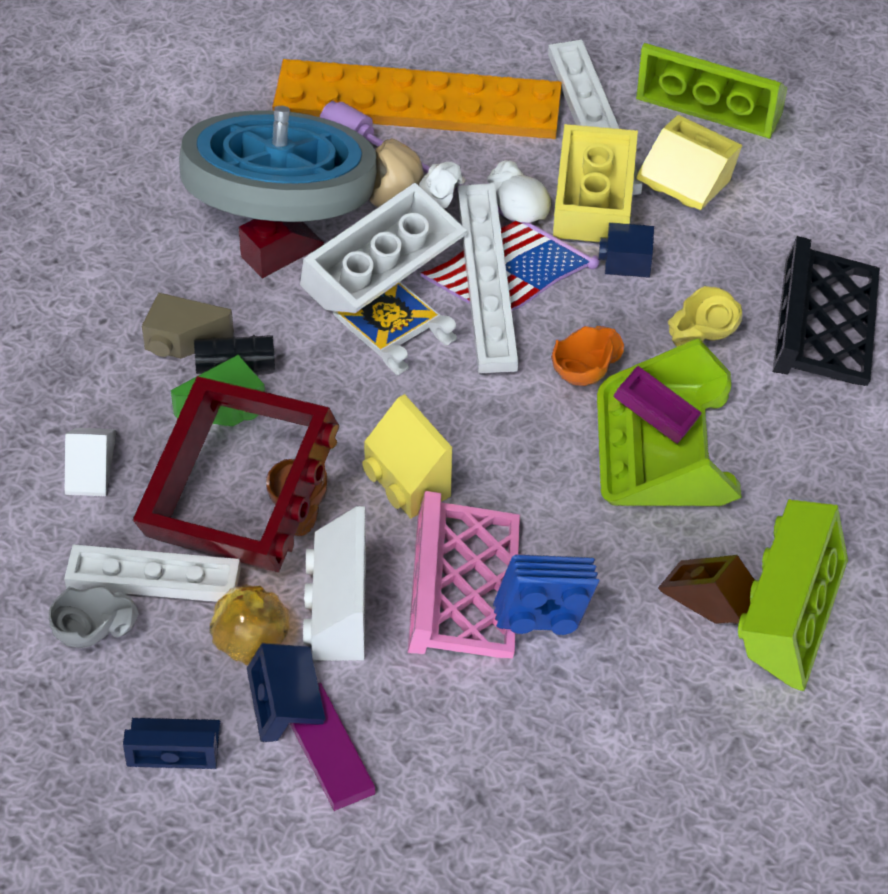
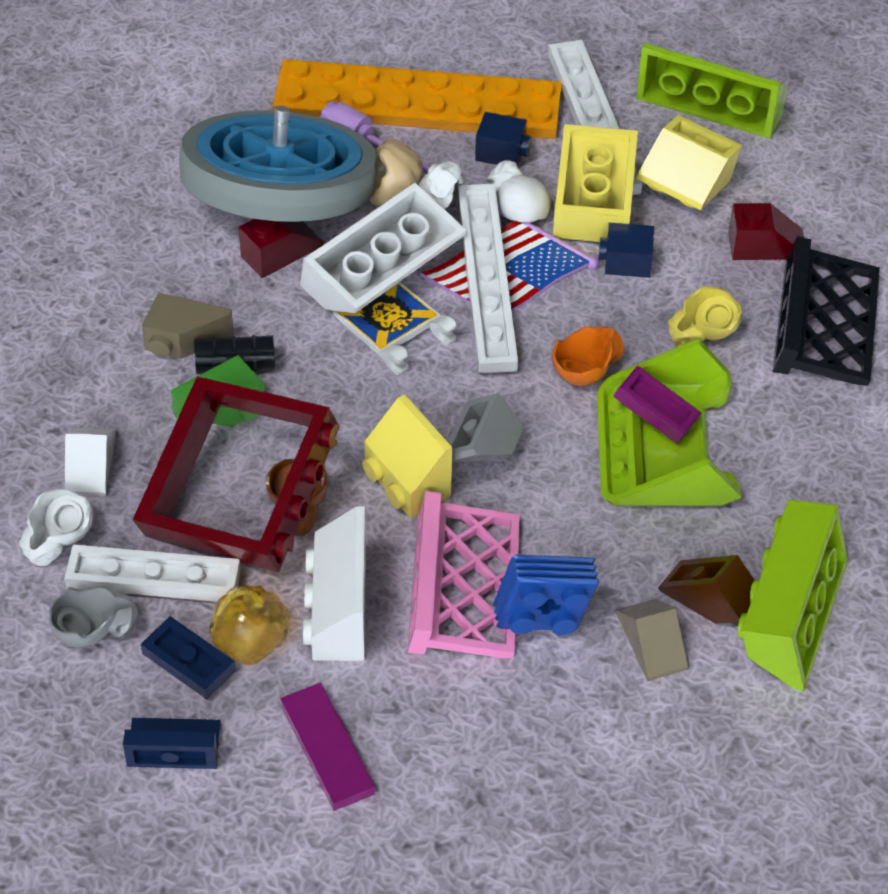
dark blue panel [246,643,326,742] -> none
none -> white hair [18,489,94,566]
none -> dark blue plate [140,616,236,700]
none -> light grey slope [448,393,524,463]
none -> dark blue brick [475,112,532,166]
none -> dark tan slope [616,599,688,681]
none -> dark red slope [728,203,804,260]

